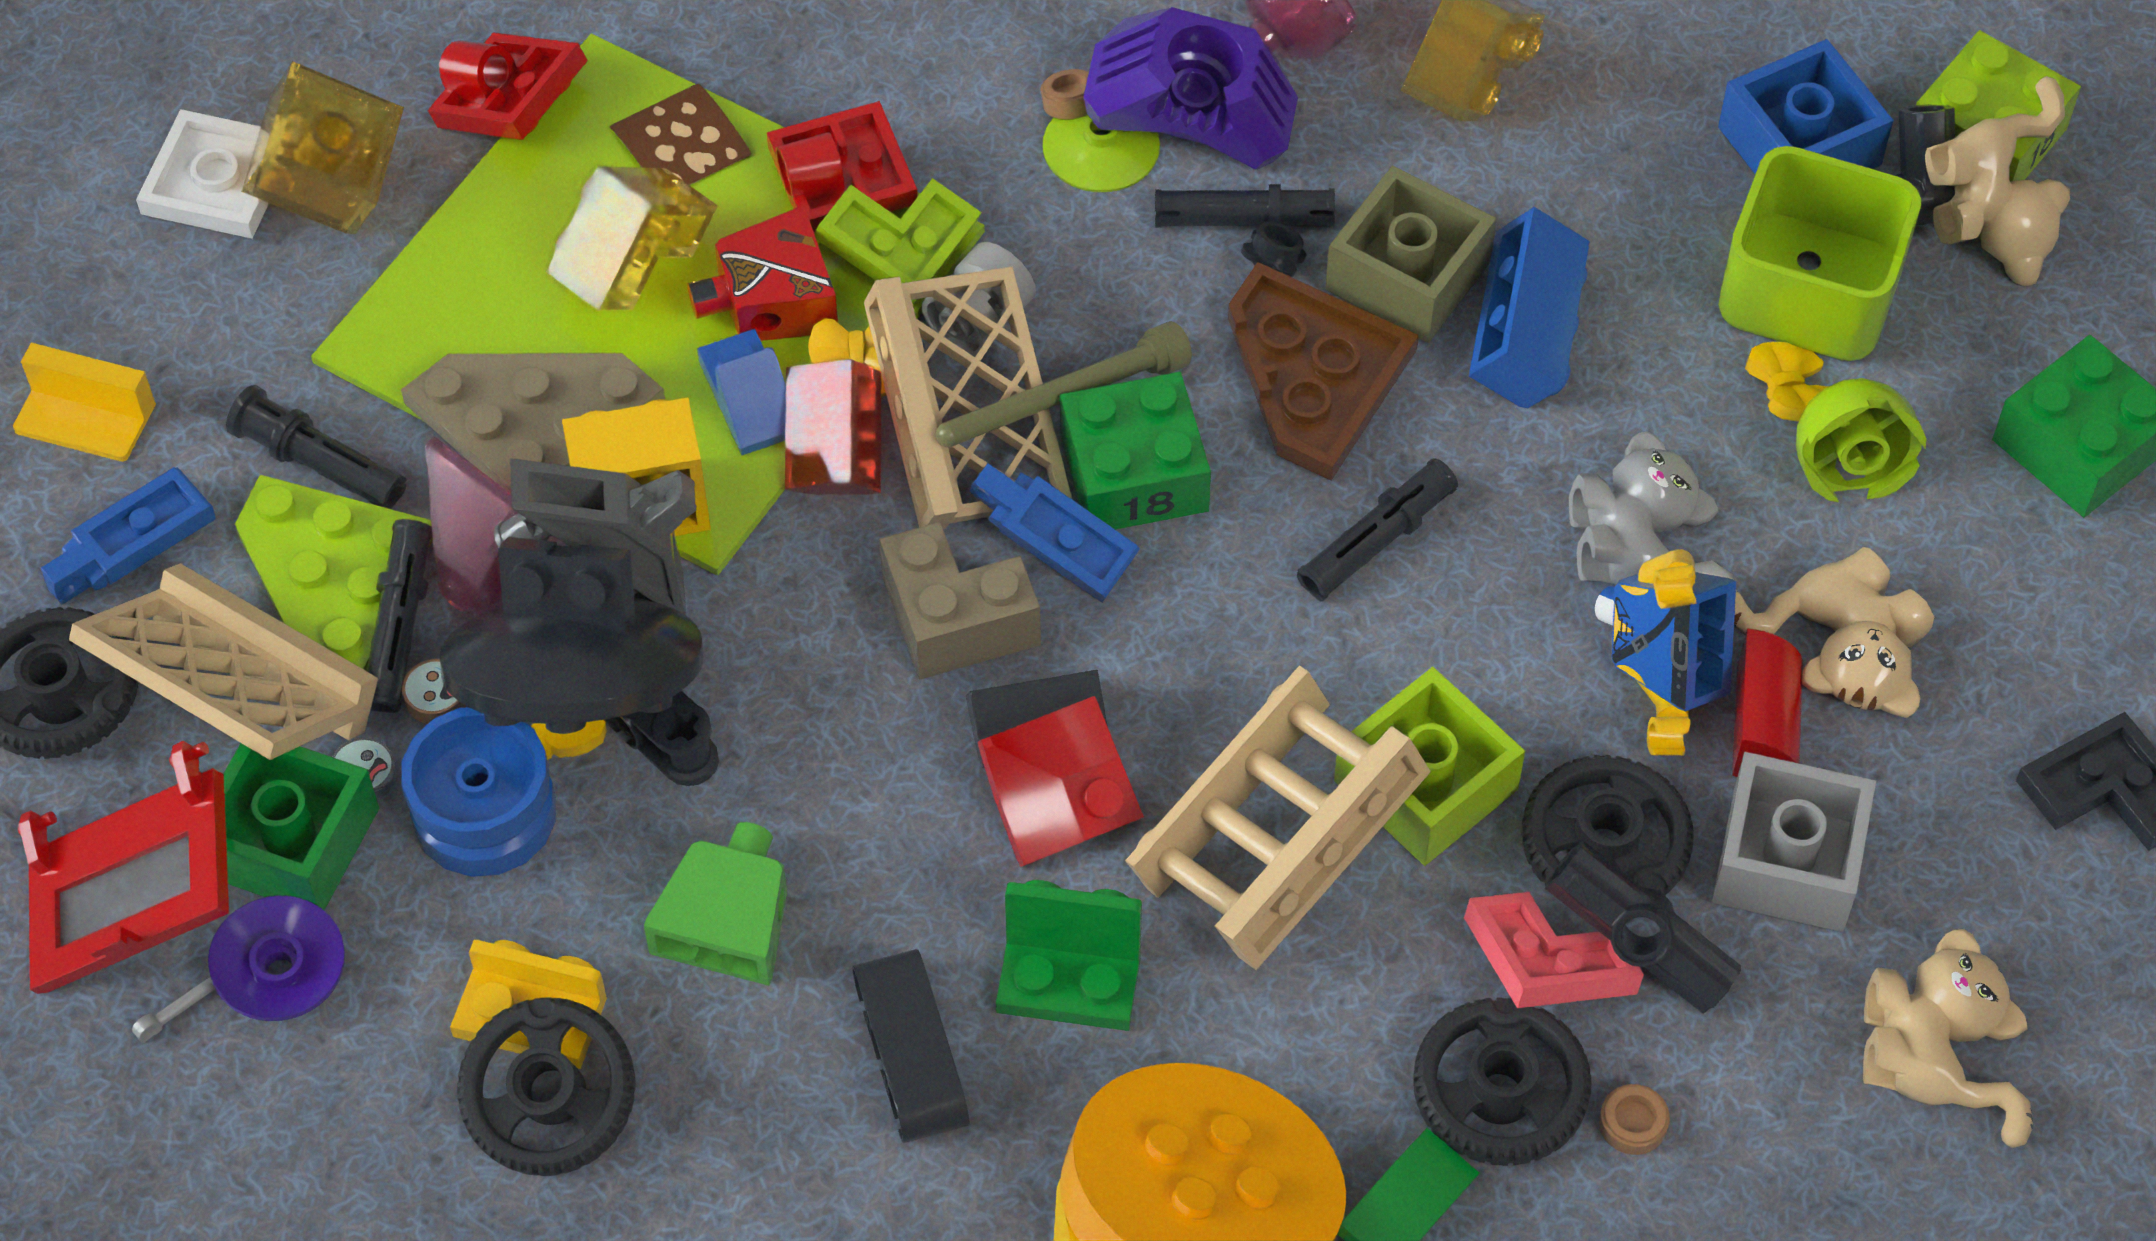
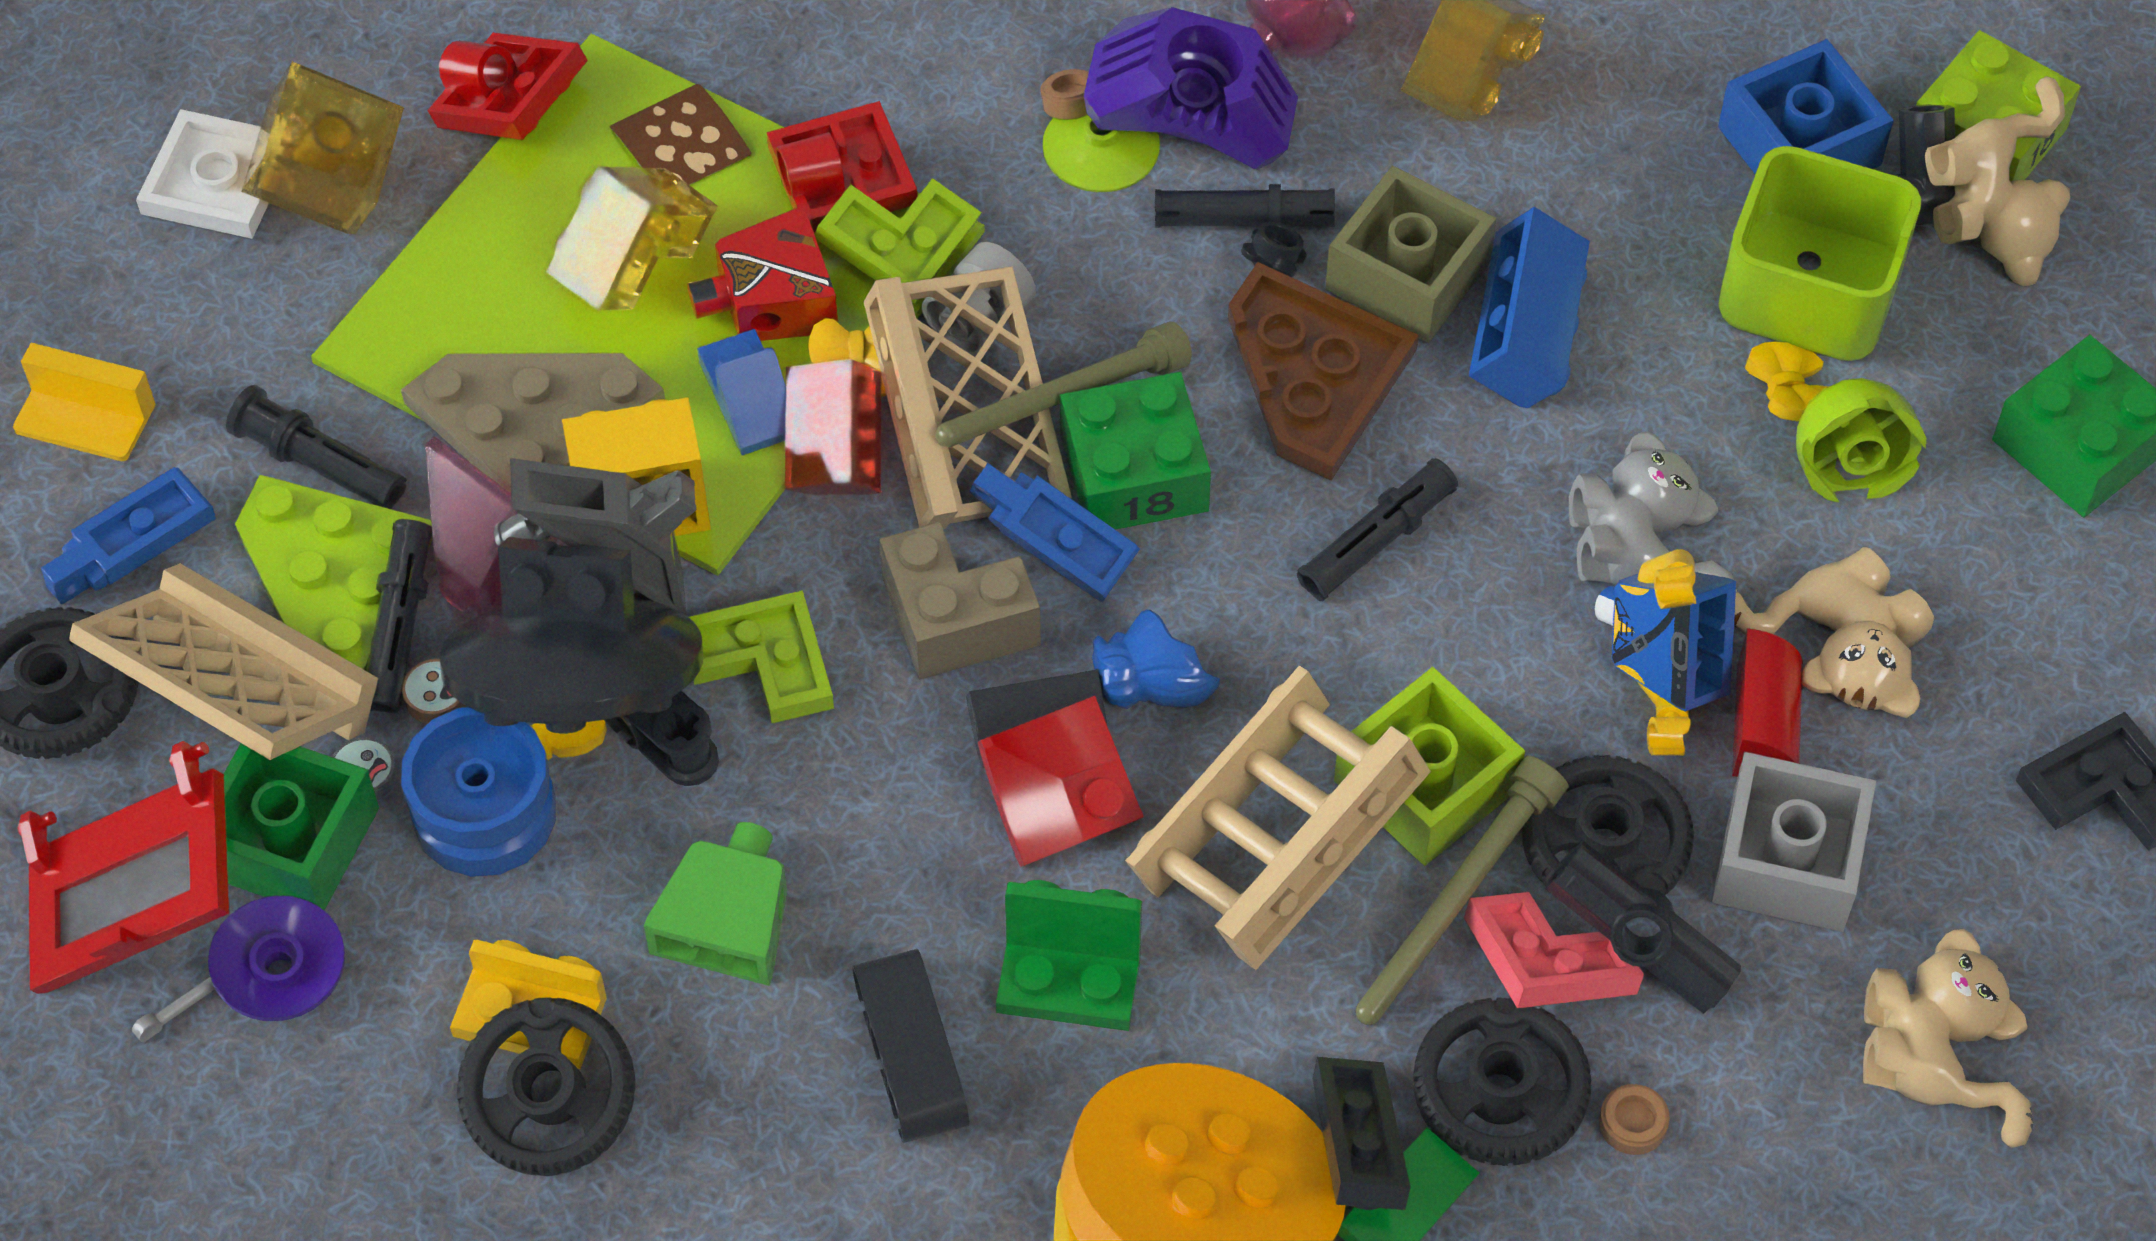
none -> lime plate [688,590,834,723]
none -> blue hair [1092,609,1220,709]
none -> black plate [1312,1057,1411,1210]
none -> olive piece [1355,755,1569,1025]

